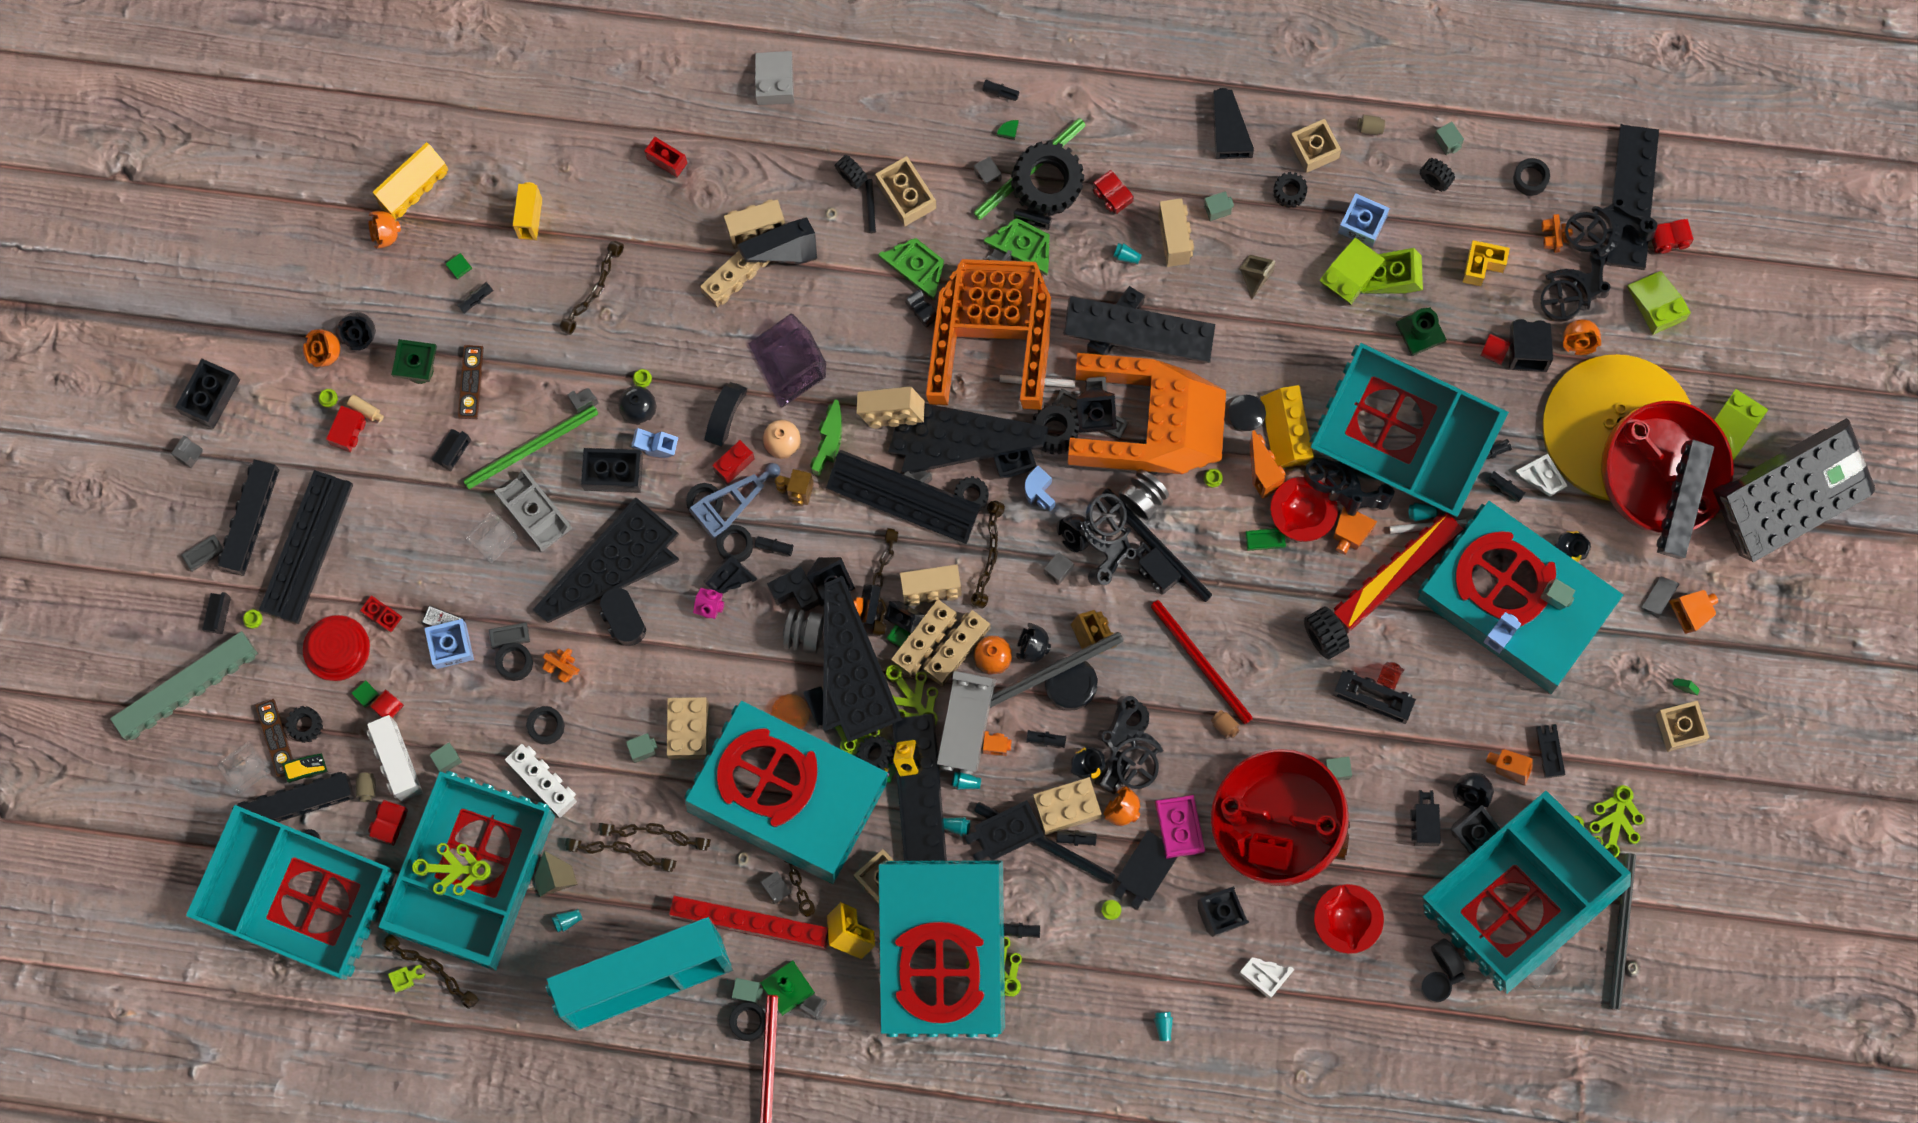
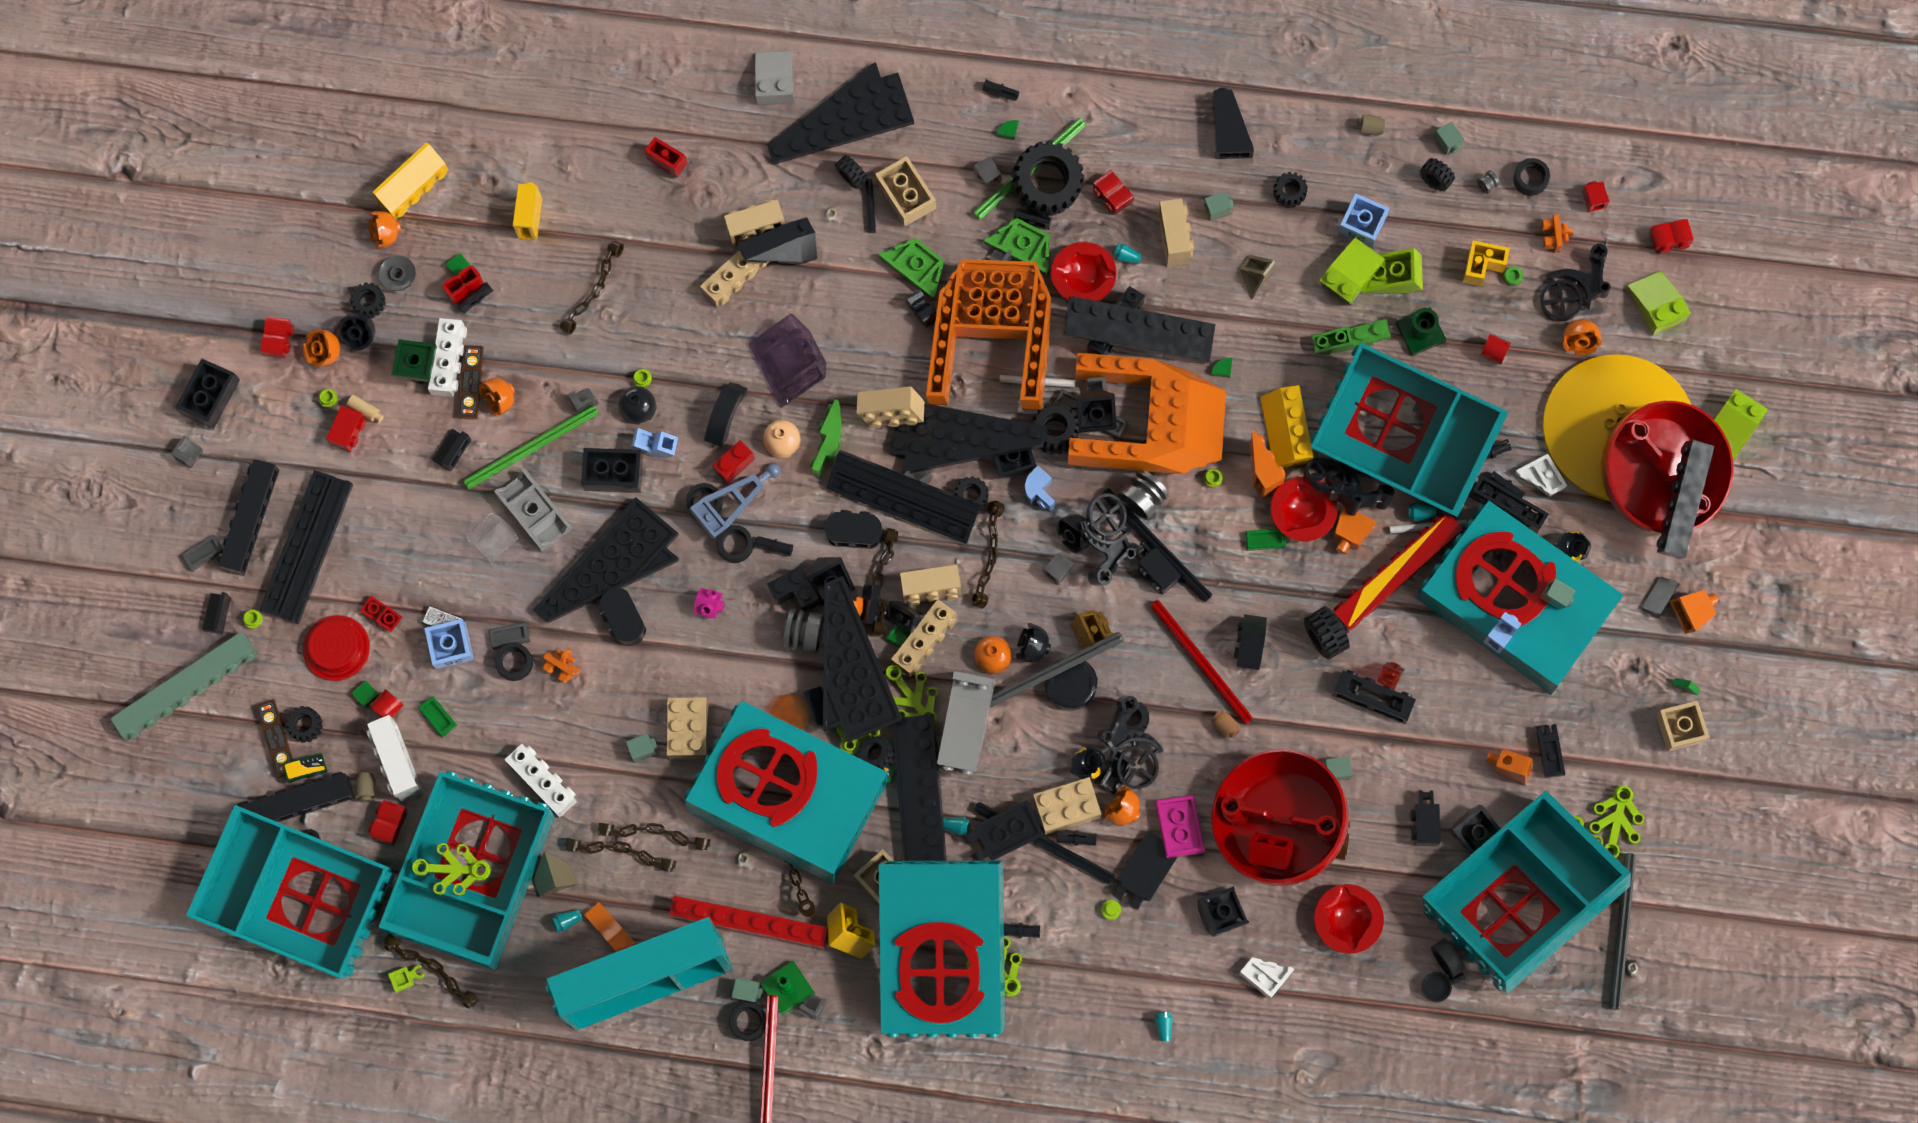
sand green panel [430,742,462,773] -> none
black tyre [526,706,565,745] -> none
black wing [704,554,757,594] -> none
flat silver panel [761,871,791,904] -> none
pearl gold brick [775,469,814,506] -> none
yellow bracket [893,740,918,776] -> none
tan brick [923,610,991,687] -> none
teal cone [952,771,981,790] -> none
orange brick [983,731,1012,756] -> none
black pin [1026,730,1066,748] -> none
black dish [1228,395,1266,431] -> none
red tile [1228,829,1251,857] -> none
tan brick [1290,119,1341,173] -> none
black cylinder [1453,773,1494,809] -> none
black slope [1509,319,1553,372] -> none
black piece [1564,197,1657,257] -> none
black plate [1606,124,1659,270] -> none
piece [1713,418,1875,562] -> none
none -> red brick [260,316,294,358]
none -> black tyre [350,282,386,318]
none -> dark grey dish [379,256,416,291]
none -> green tile [418,696,458,738]
none -> white brick [428,318,467,397]
none -> red brick [442,265,484,304]
none -> orange cylinder [479,378,515,416]
none -> orange slope [584,902,635,952]
none -> black wing [768,62,914,165]
none -> black brick [825,510,883,549]
none -> red piece [1051,242,1117,301]
none -> green tile [1211,358,1232,378]
none -> black brick [1233,614,1267,670]
none -> bright green slope [1312,319,1391,354]
none -> black brick [1469,475,1549,534]
none -> dark grey wheel [1477,170,1500,194]
none -> bright green tile [1503,266,1523,286]
none -> red brick [1582,181,1610,213]

